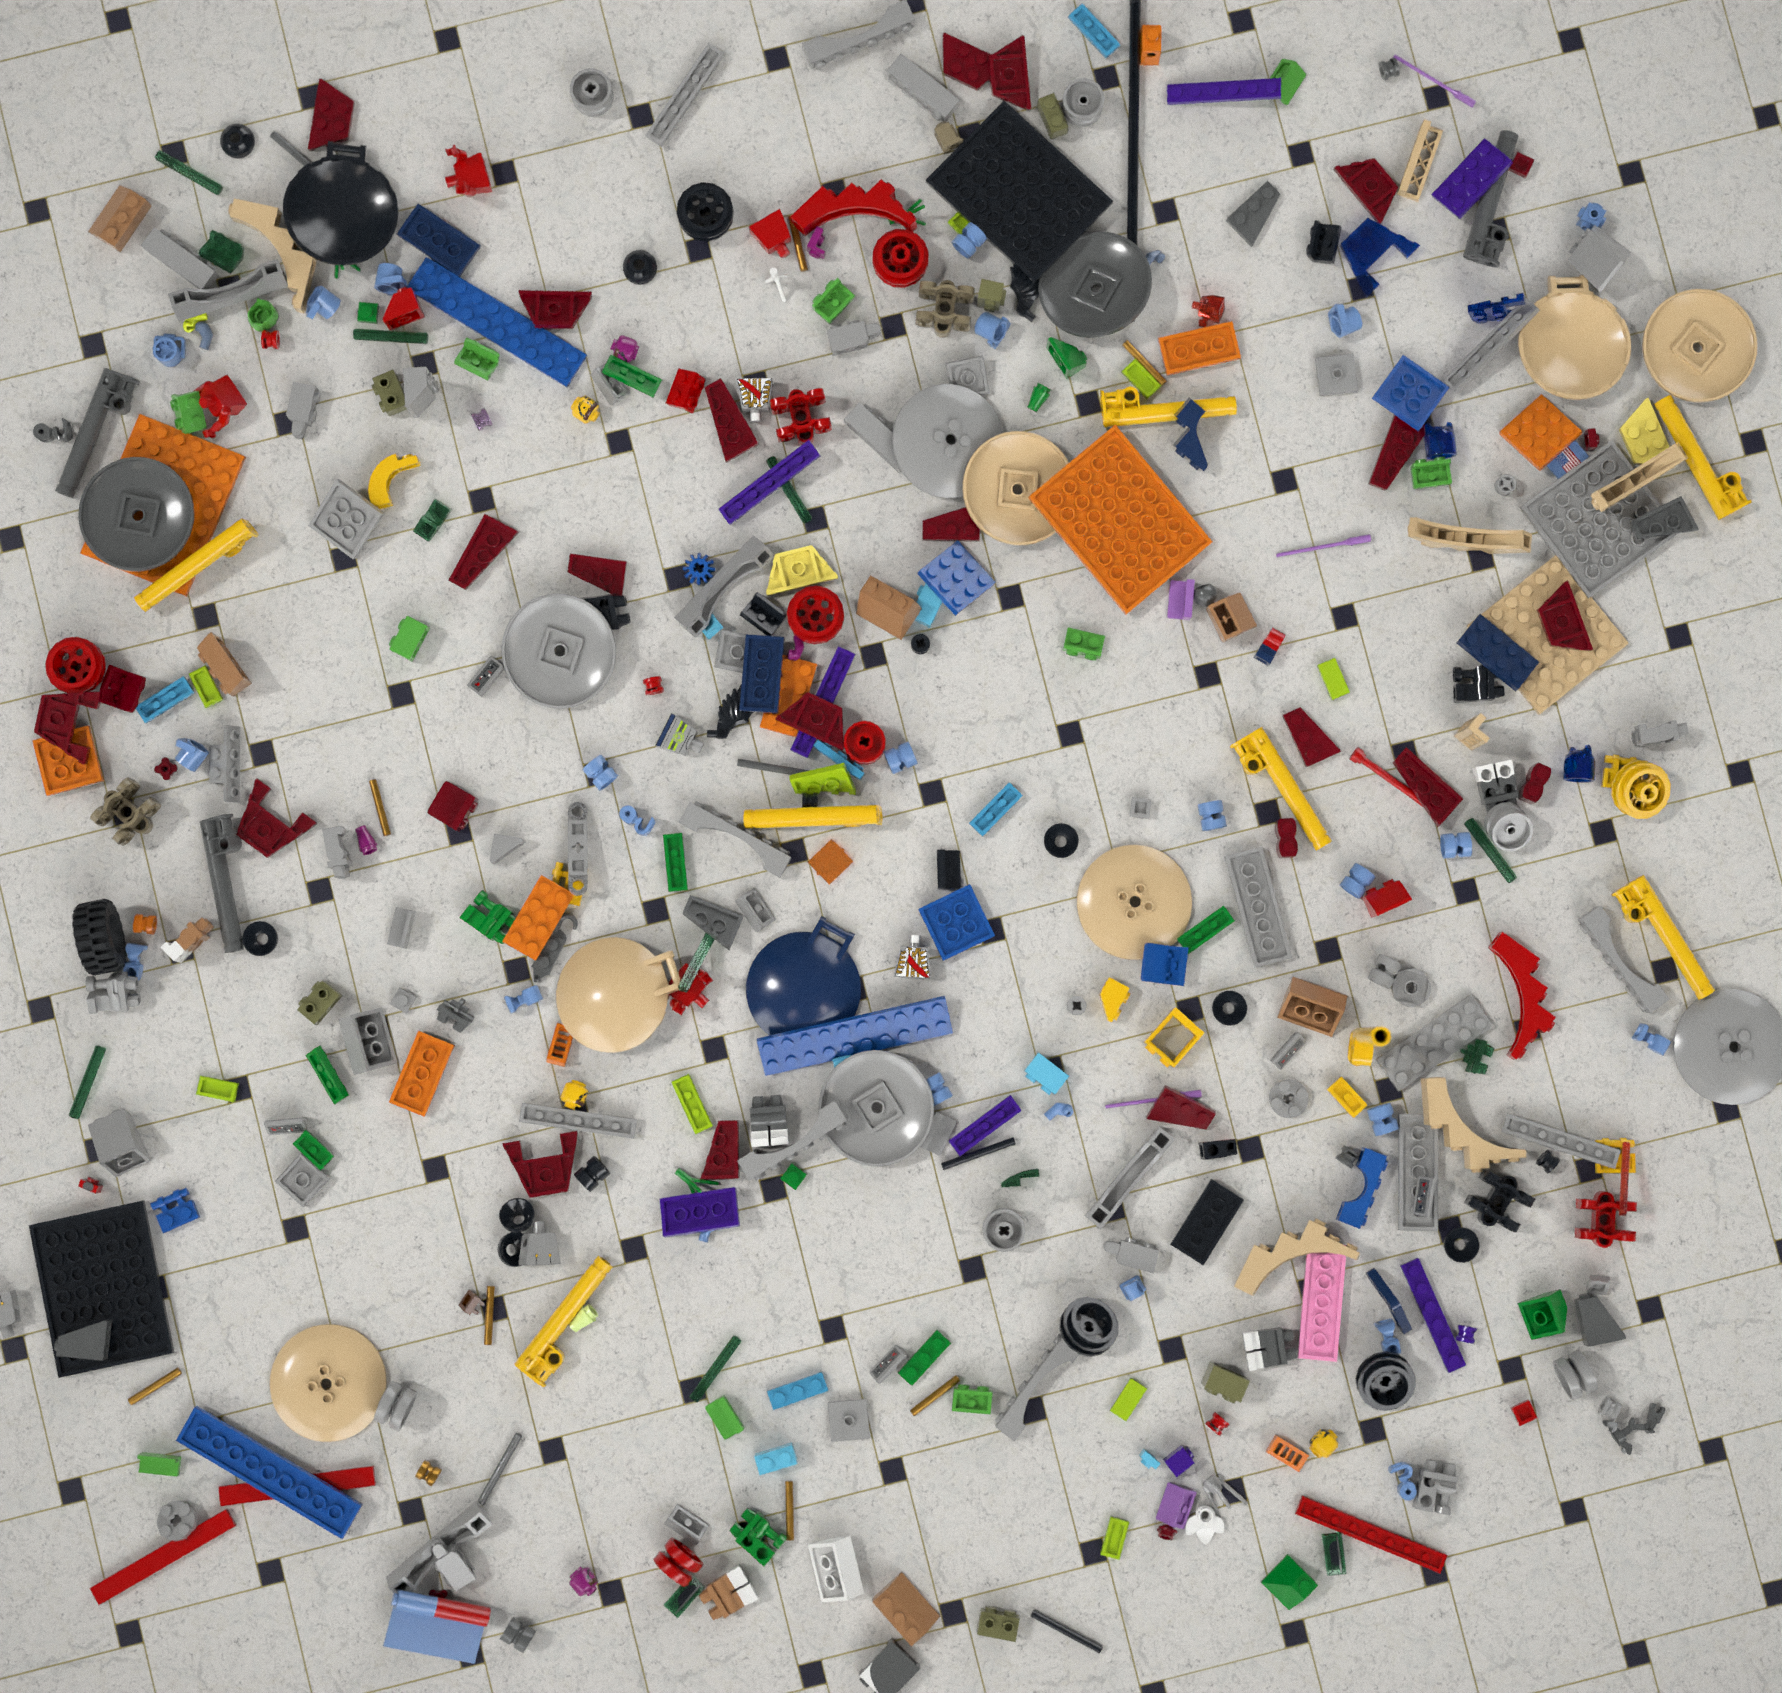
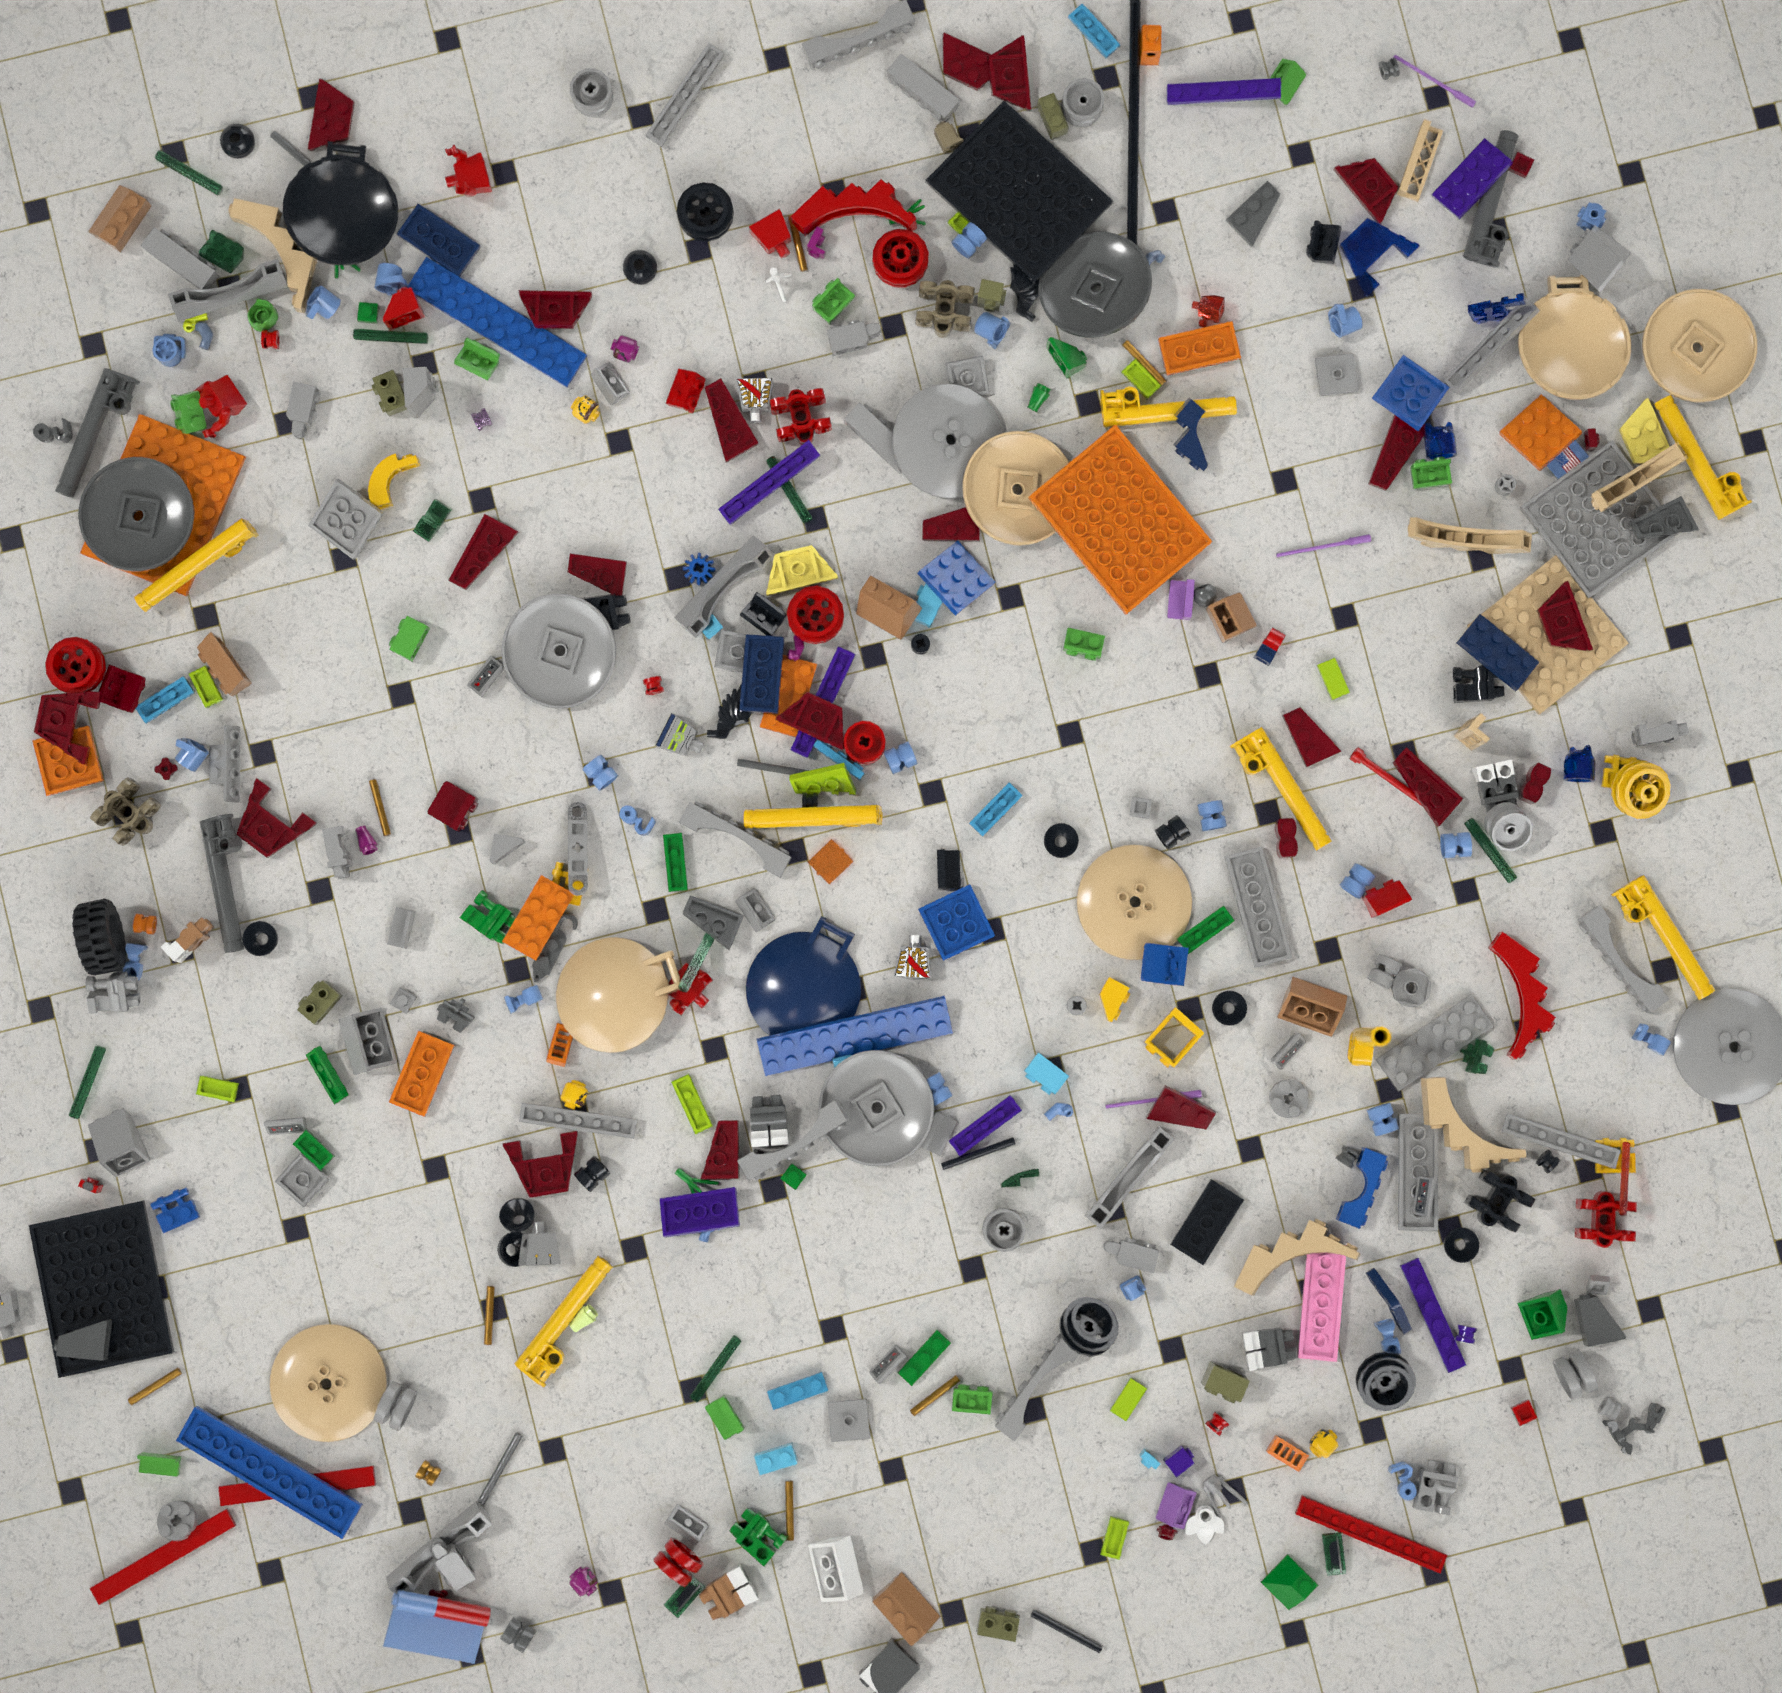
tile [458,1289,485,1315] -> none
green plate [602,355,662,398] -> none
black leg [1198,1139,1237,1160] -> none
yellow plate [1326,1076,1367,1118] -> none
none -> black wheel [1154,815,1191,850]

